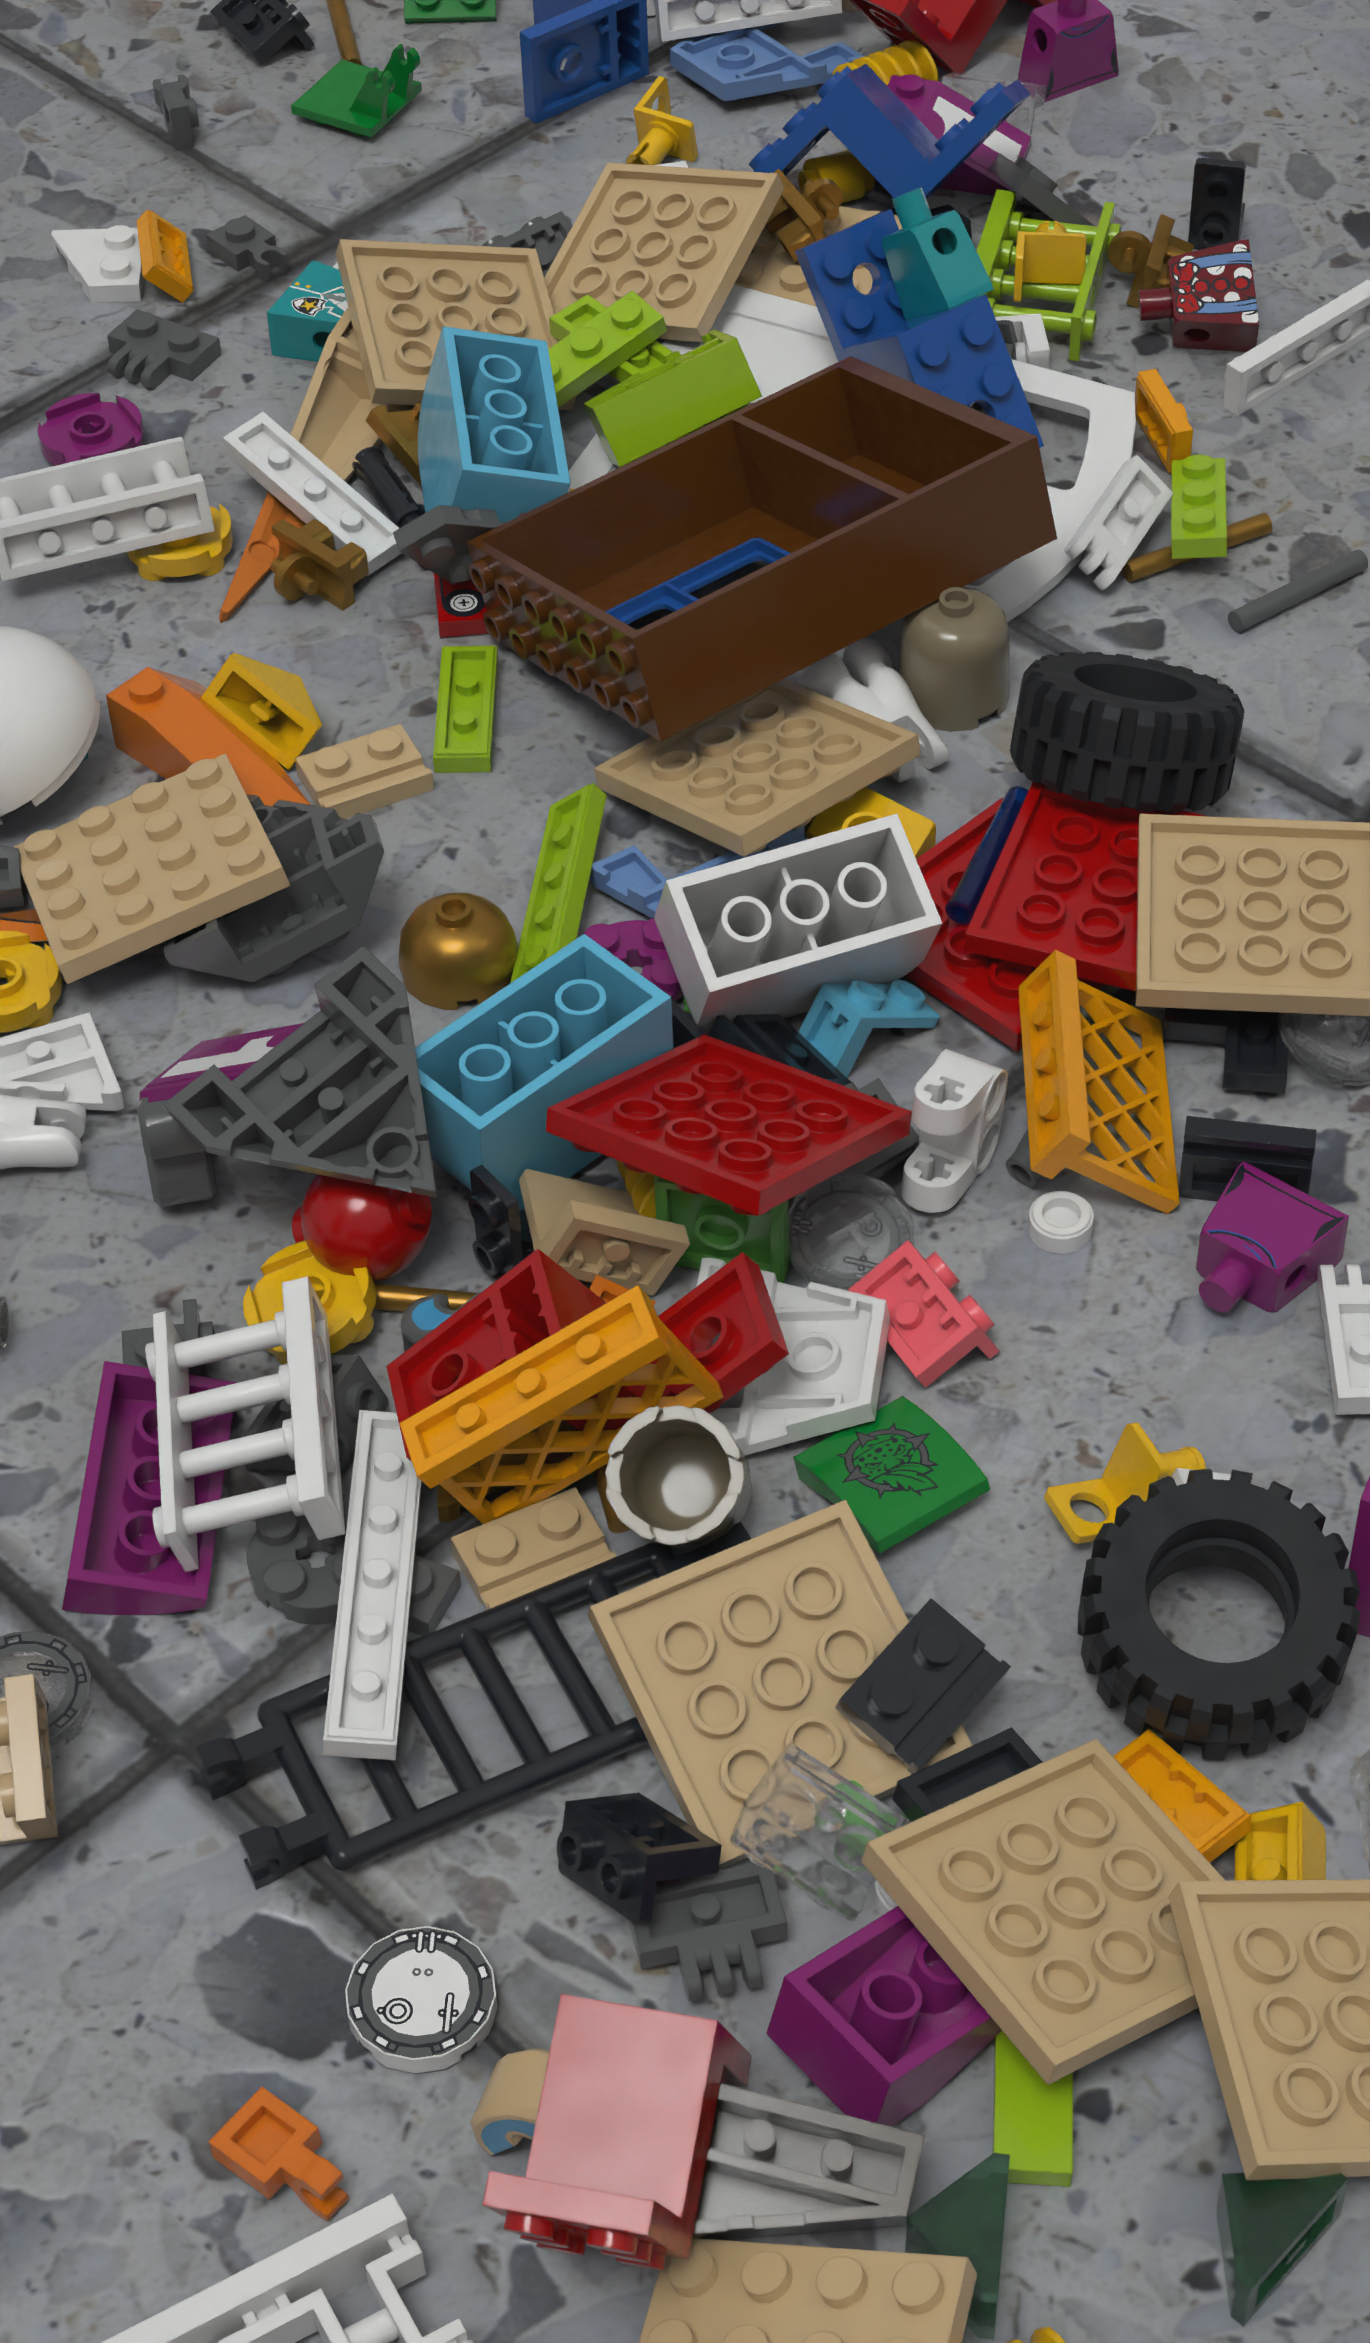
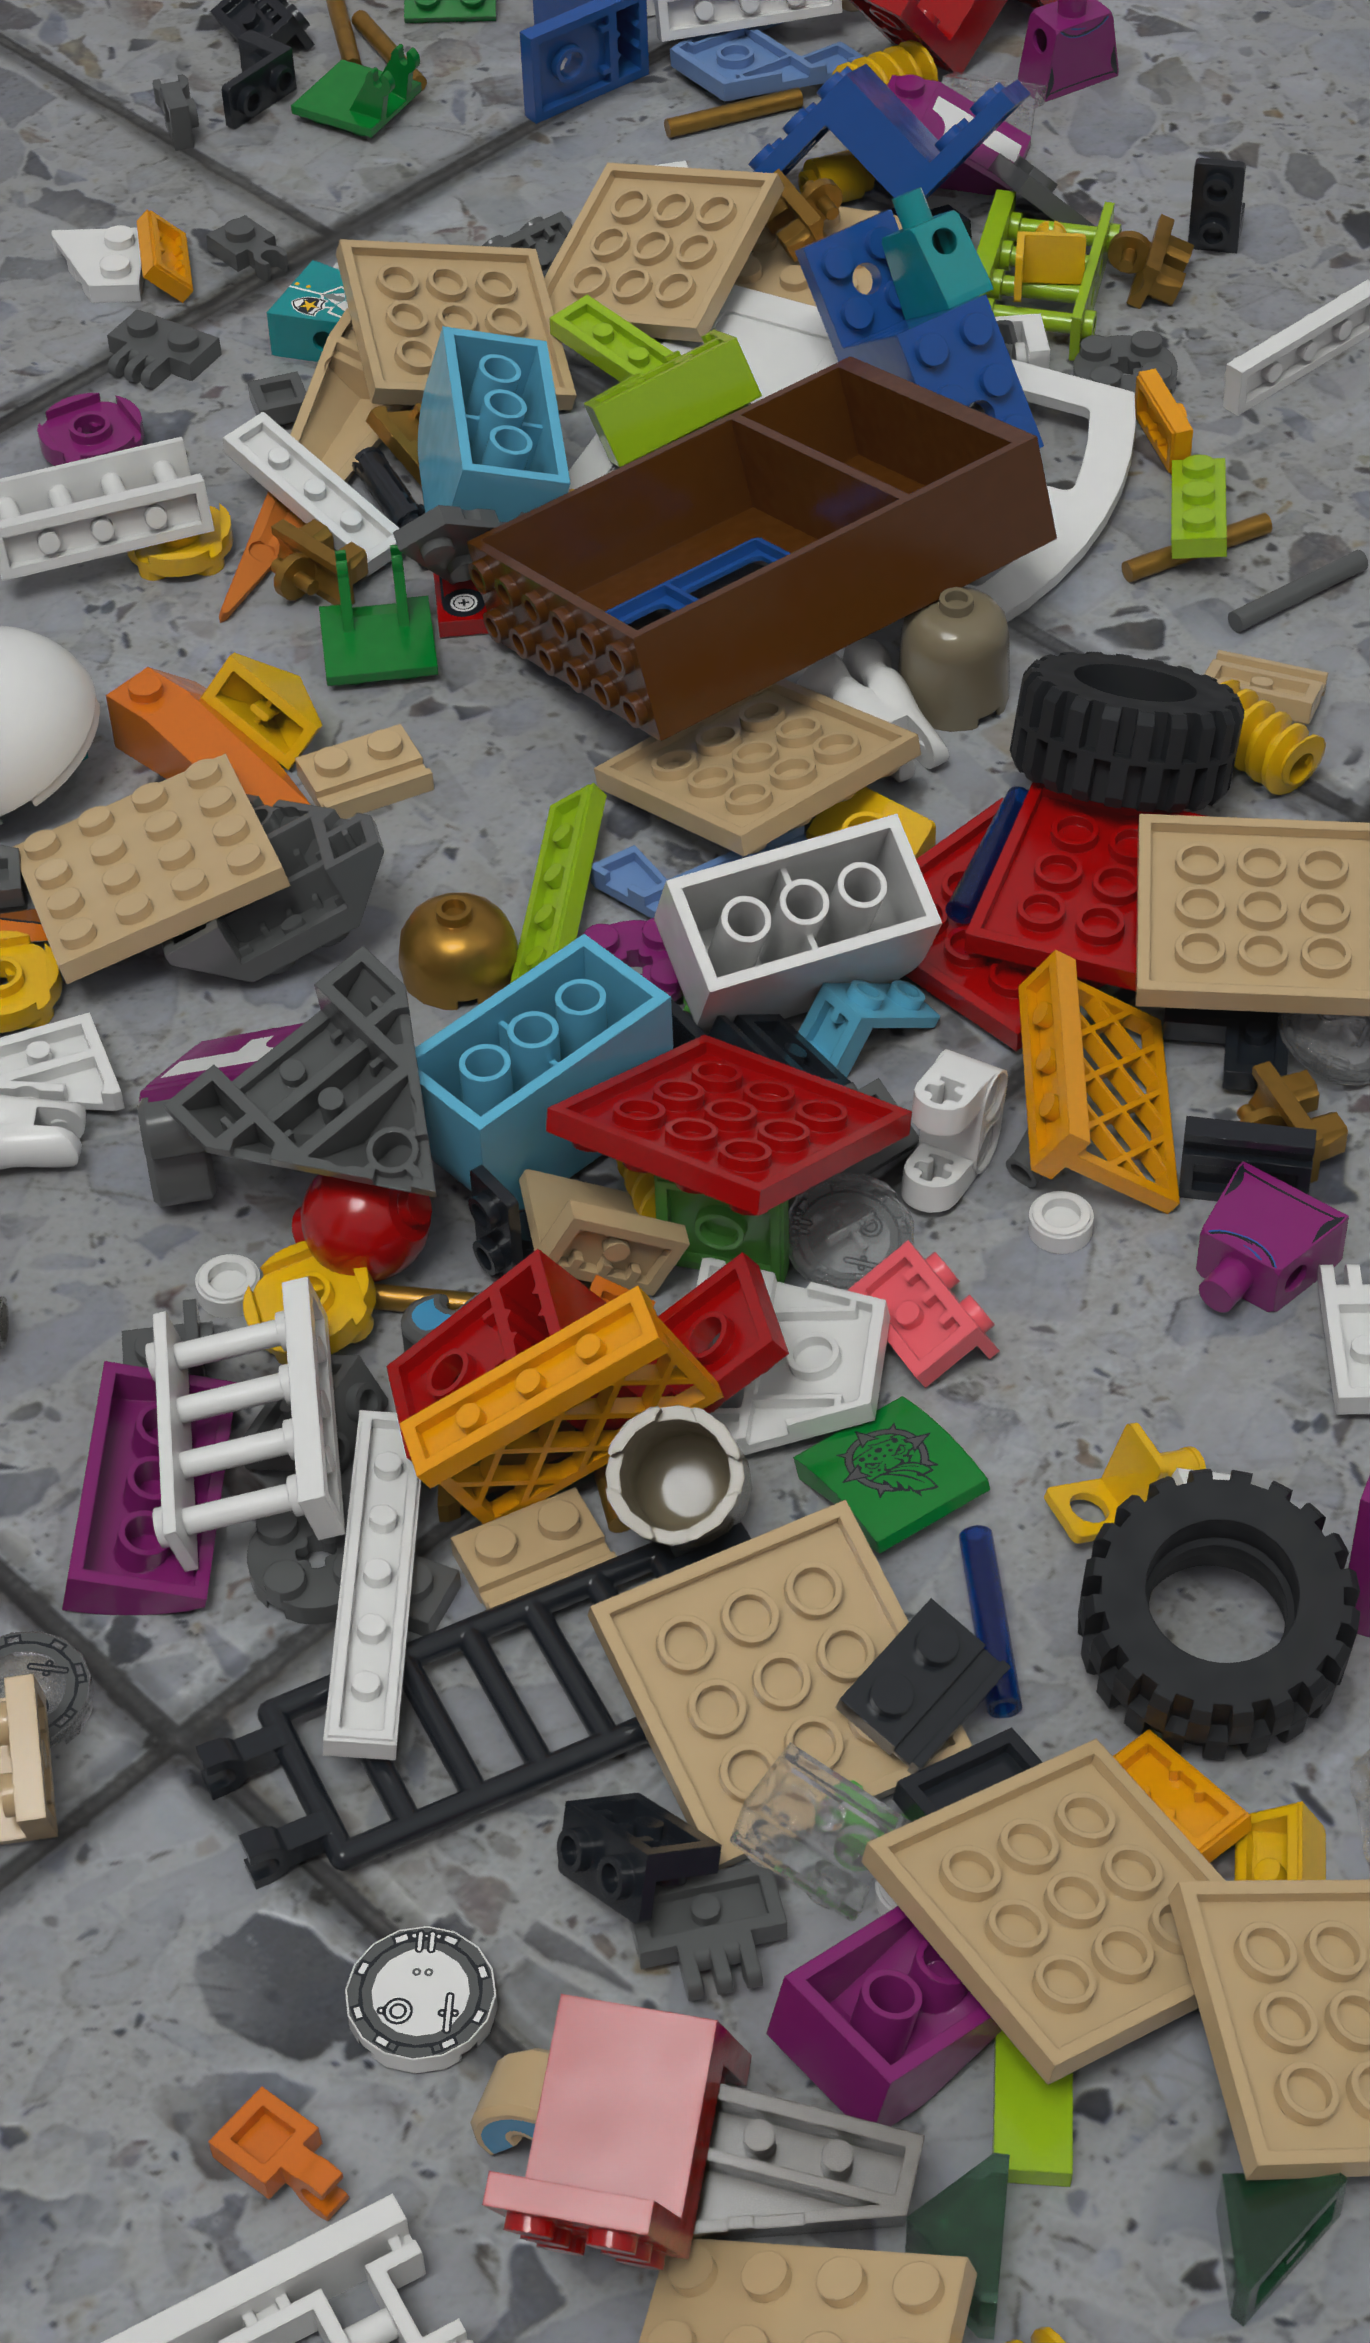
lime tile [433,645,498,773] -> none
lime plate [548,291,667,408] -> none
yellow bracket [626,76,698,165] -> none
white hinge [1064,455,1173,590] -> none
torso [1138,239,1259,352] -> none
none -> white tile [195,1254,261,1318]
none -> black bracket [222,30,297,129]
none -> dark grey plate [247,371,306,426]
none -> green plate [319,545,438,686]
none -> pearl gold bar [351,10,427,91]
none -> pearl gold bar [664,88,803,138]
none -> clear blue piece [959,1525,1022,1719]
none -> dark grey plate [1073,331,1178,394]
none -> tan plate [1204,650,1329,724]
none -> yellow piece [1221,679,1326,795]
none -> pearl gold hips [1237,1061,1348,1183]

